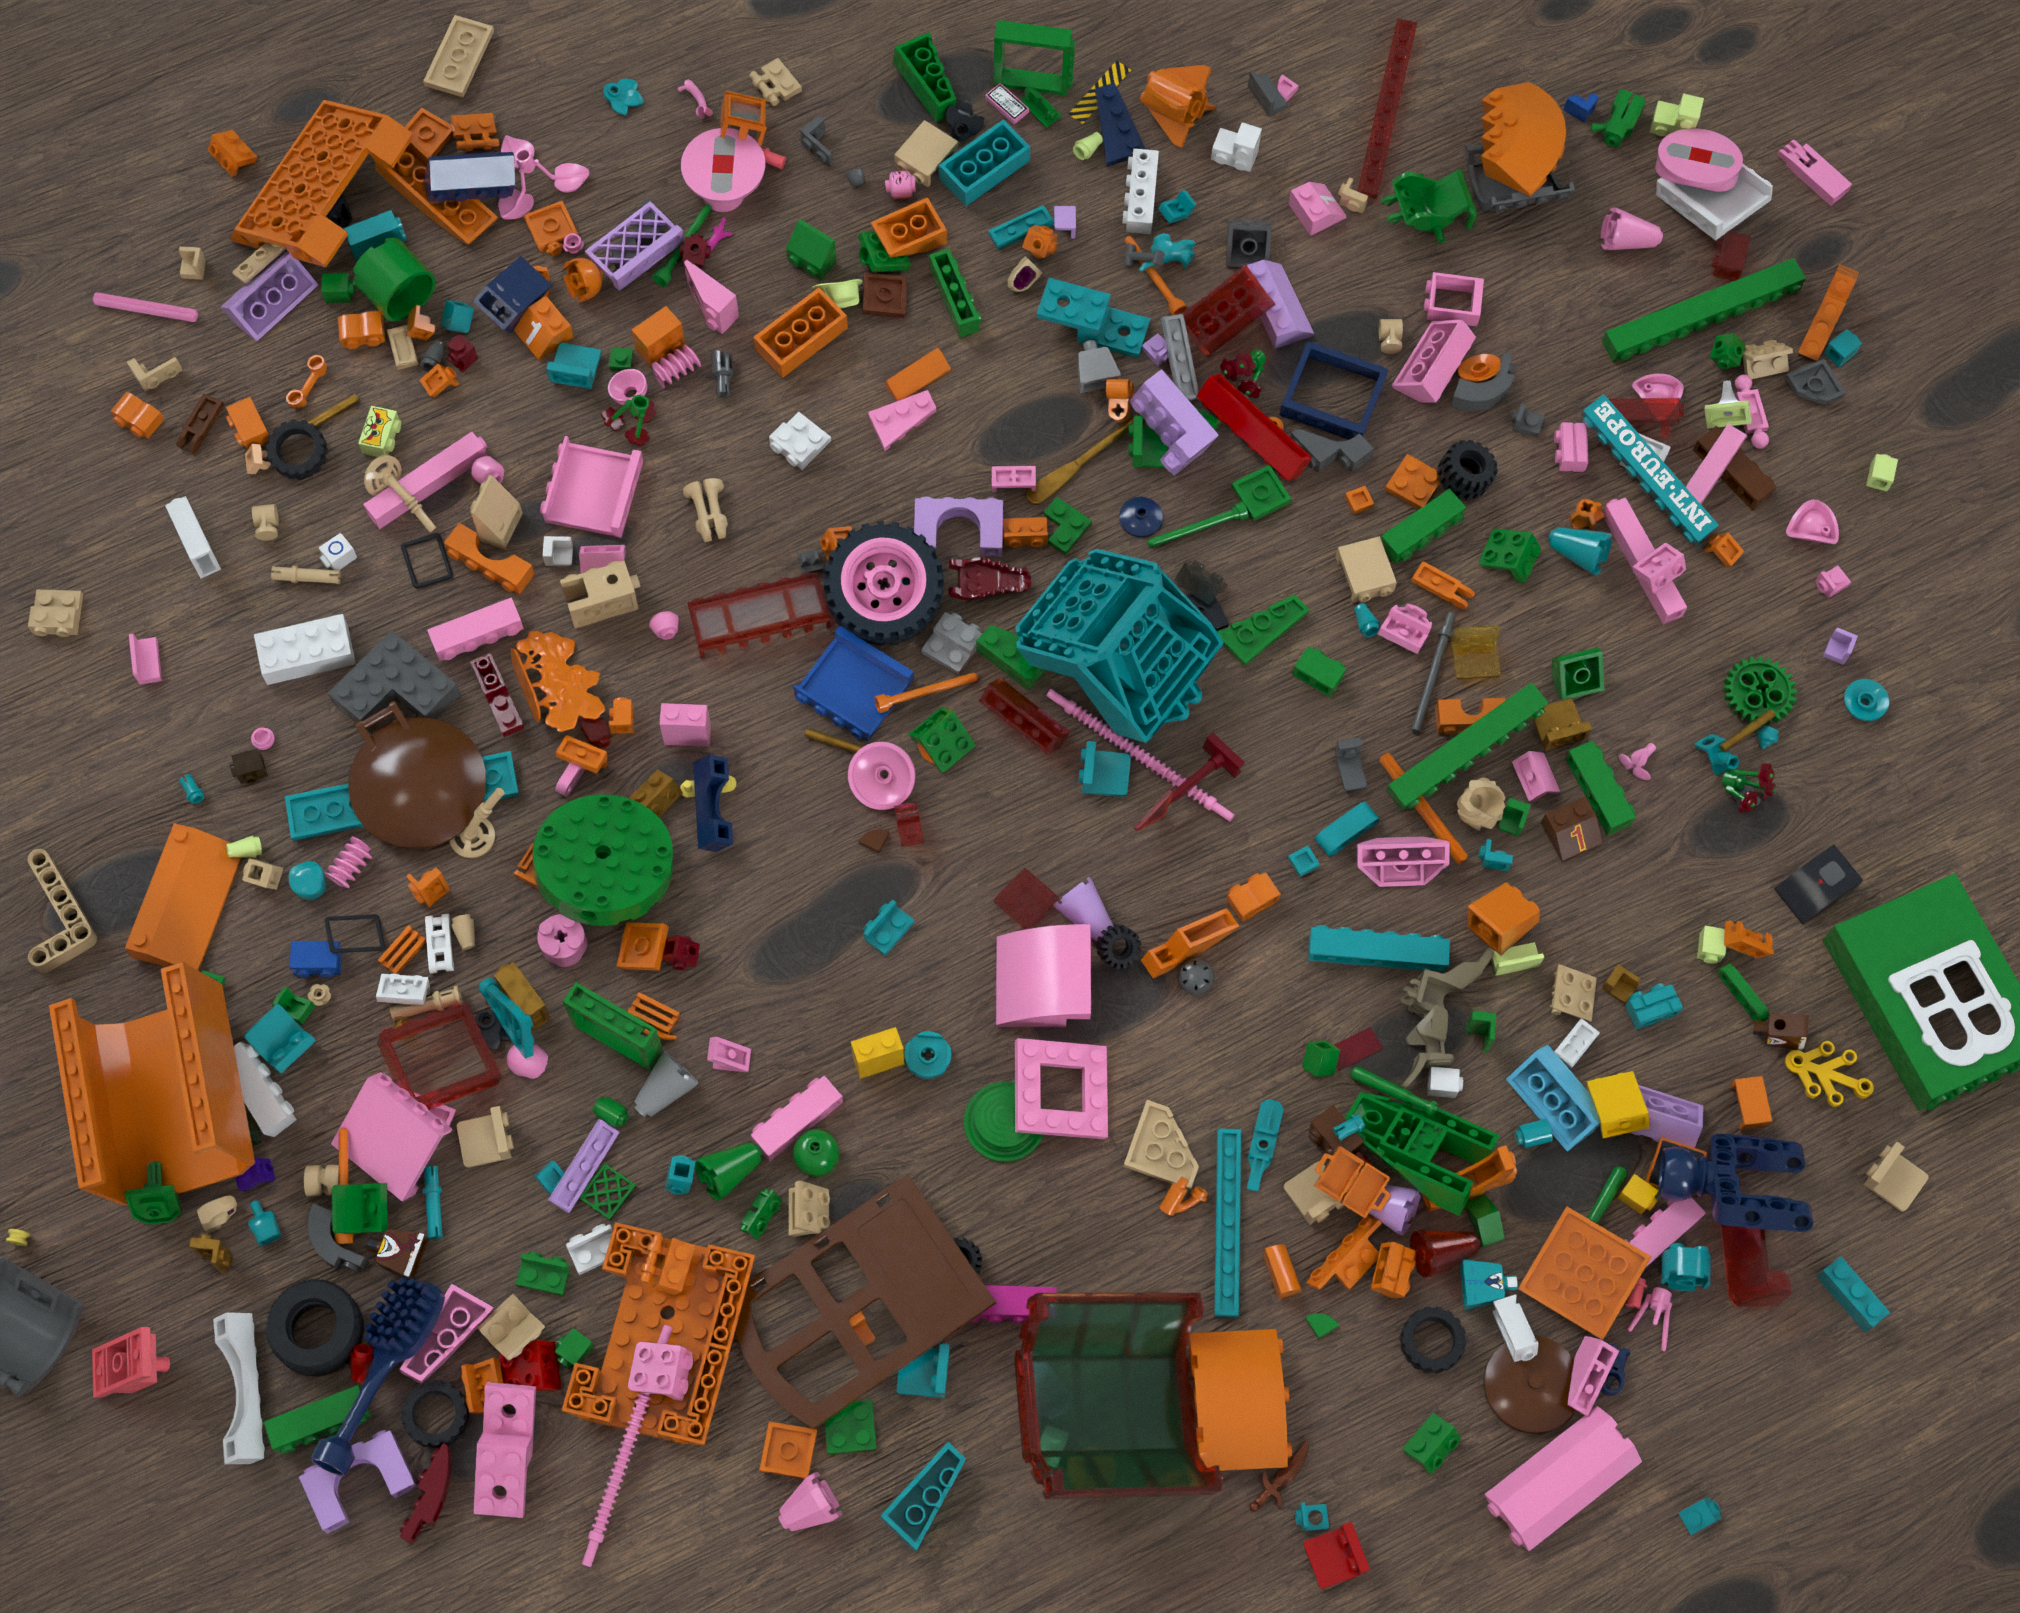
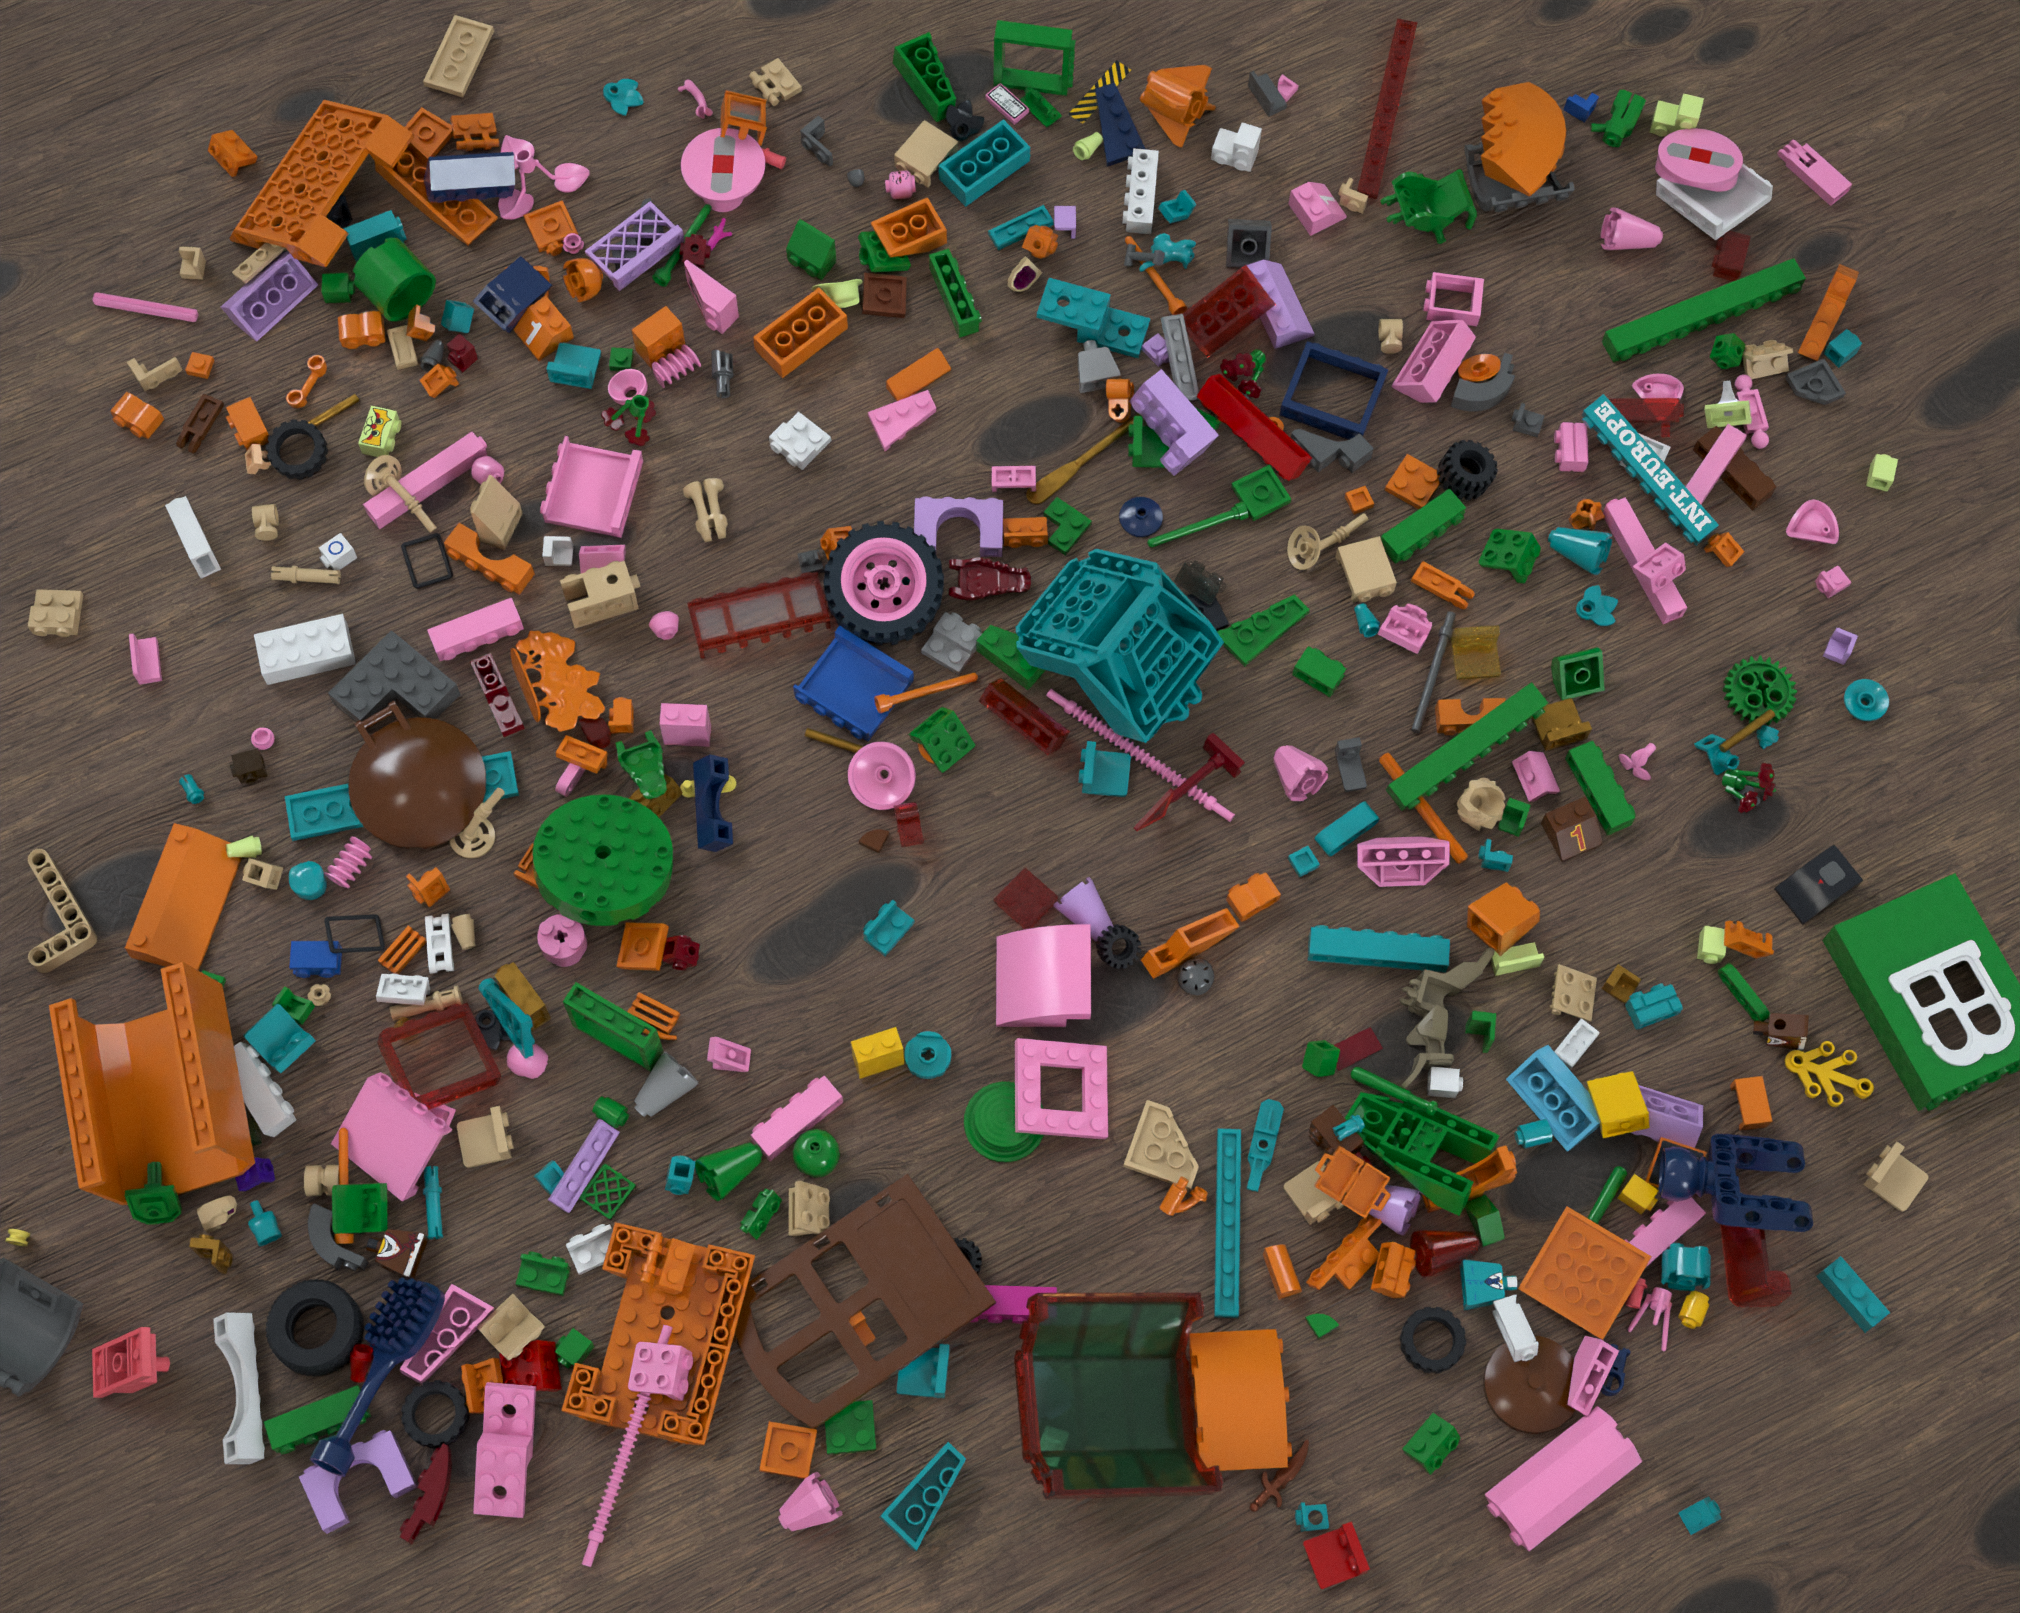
none -> orange plate [185,352,215,379]
none -> green animal [615,730,667,799]
none -> bright pink cone [1273,745,1328,801]
none -> tan dish [1287,513,1368,570]
none -> teal plate [1576,585,1618,626]
none -> yellow brick [1678,1291,1709,1329]

